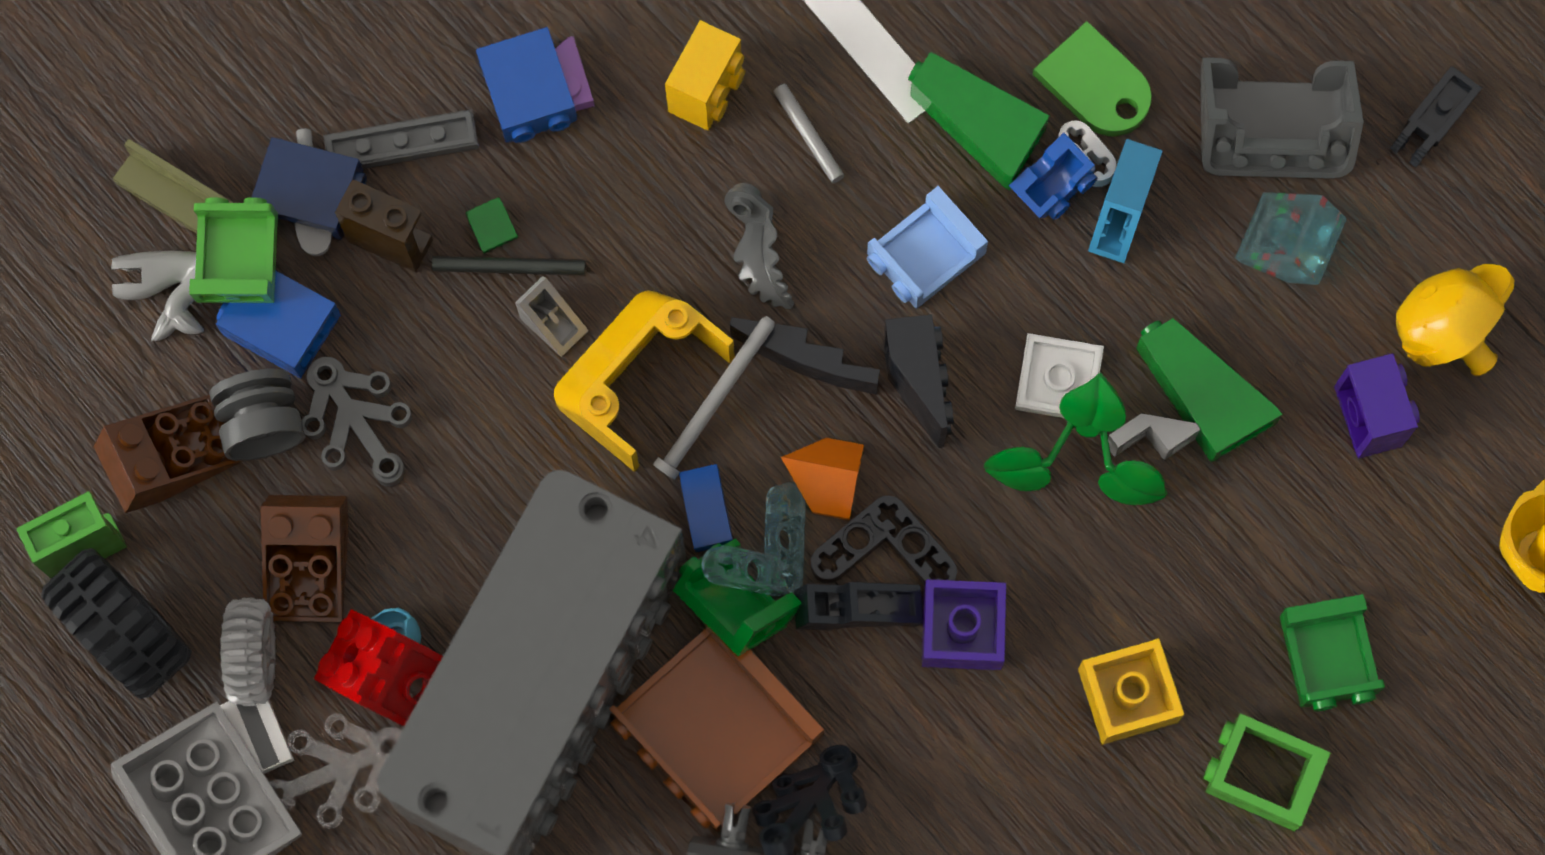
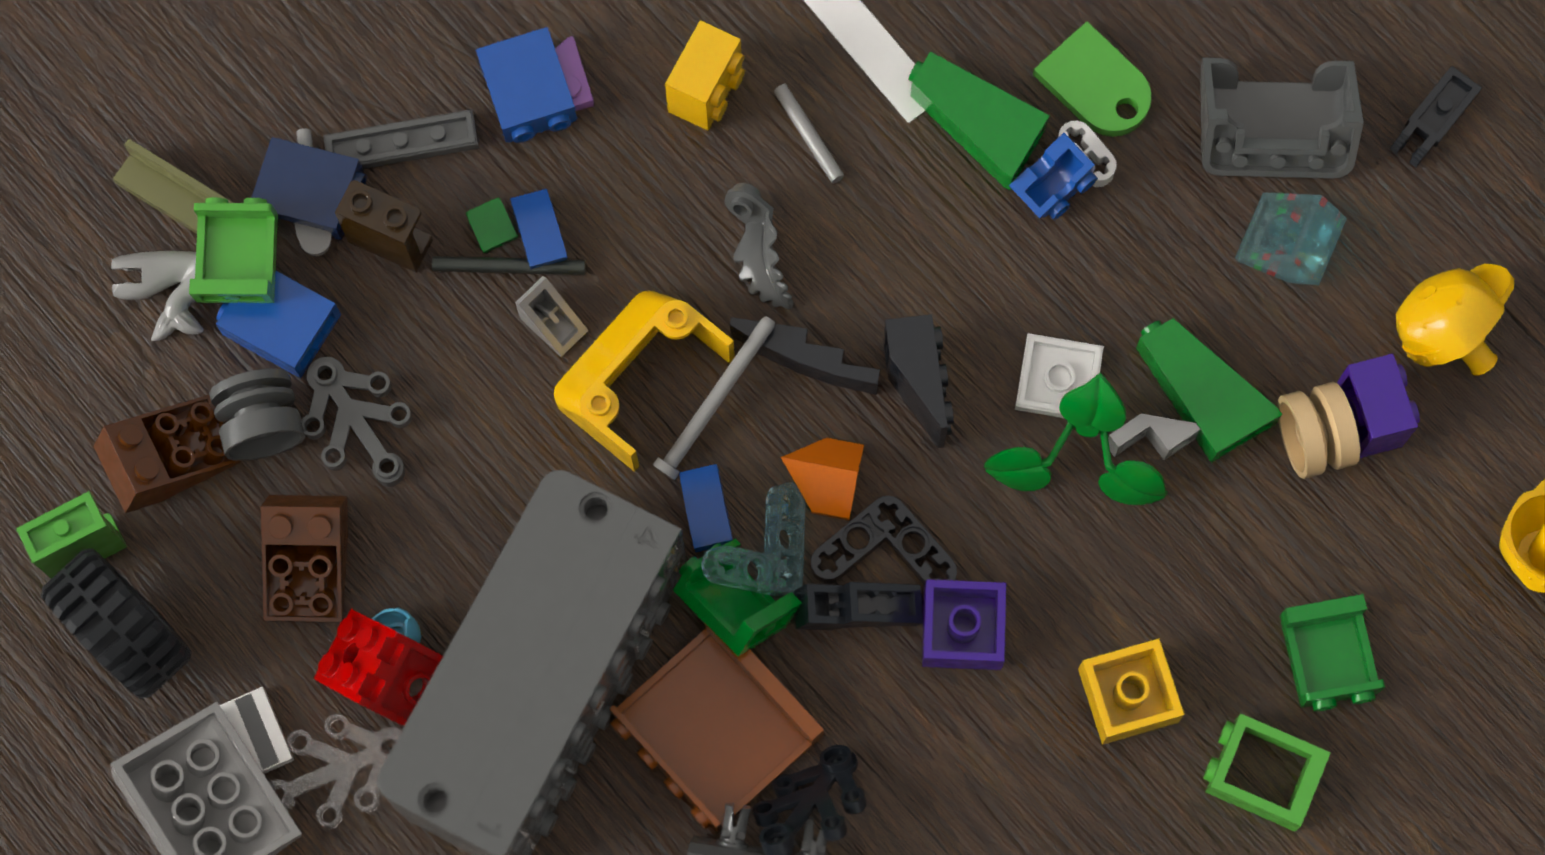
light grey gear [220,598,277,706] -> none
light blue panel [867,186,988,309] -> none
dark azure slope [1088,139,1163,263] -> none
none -> blue slope [510,189,567,269]
none -> tan wheel [1277,382,1360,479]

